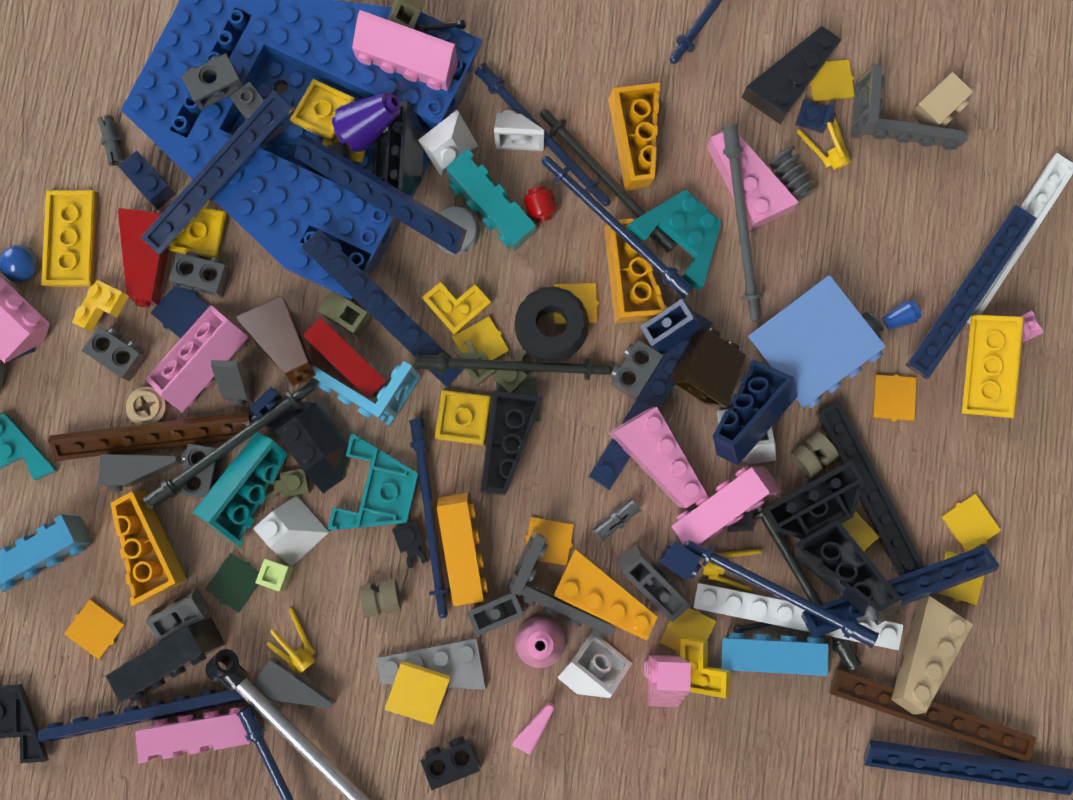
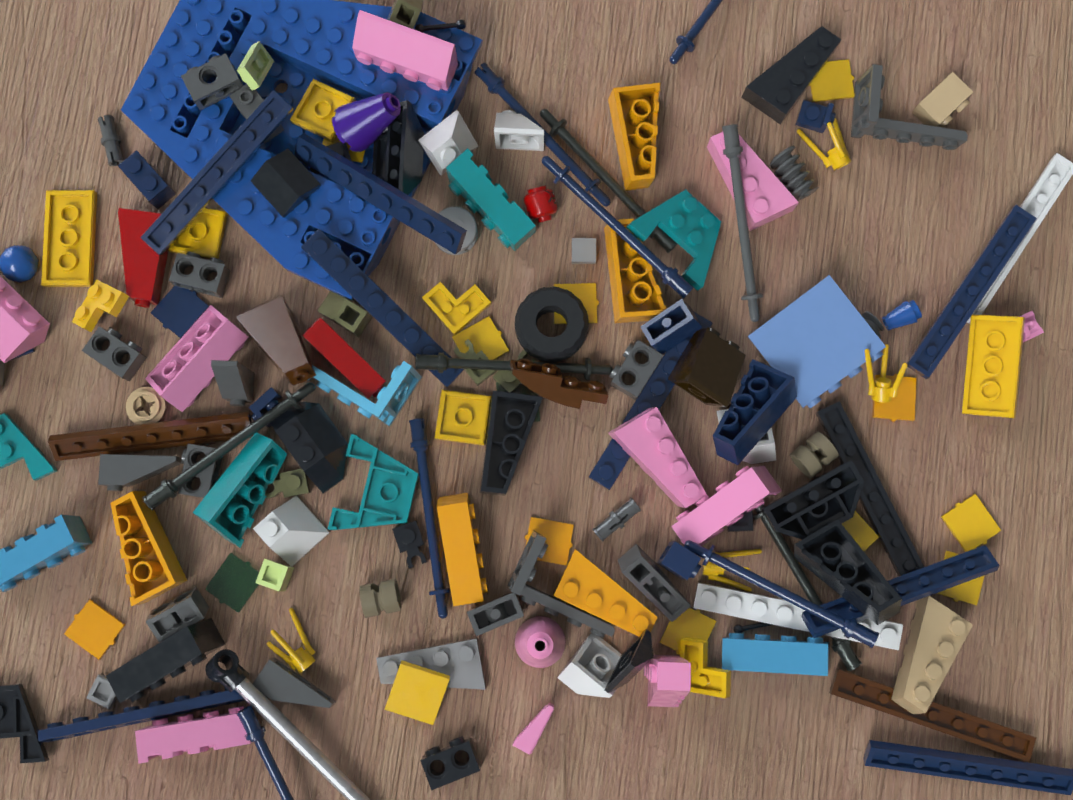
none -> light grey tile [86,674,117,709]
none -> yellowish green plate [237,41,274,91]
none -> black slope [250,149,321,218]
none -> reddish brown slope [510,359,609,409]
none -> light grey tile [572,238,596,264]
none -> black slope [604,629,654,693]
none -> yellow plant [865,344,908,403]

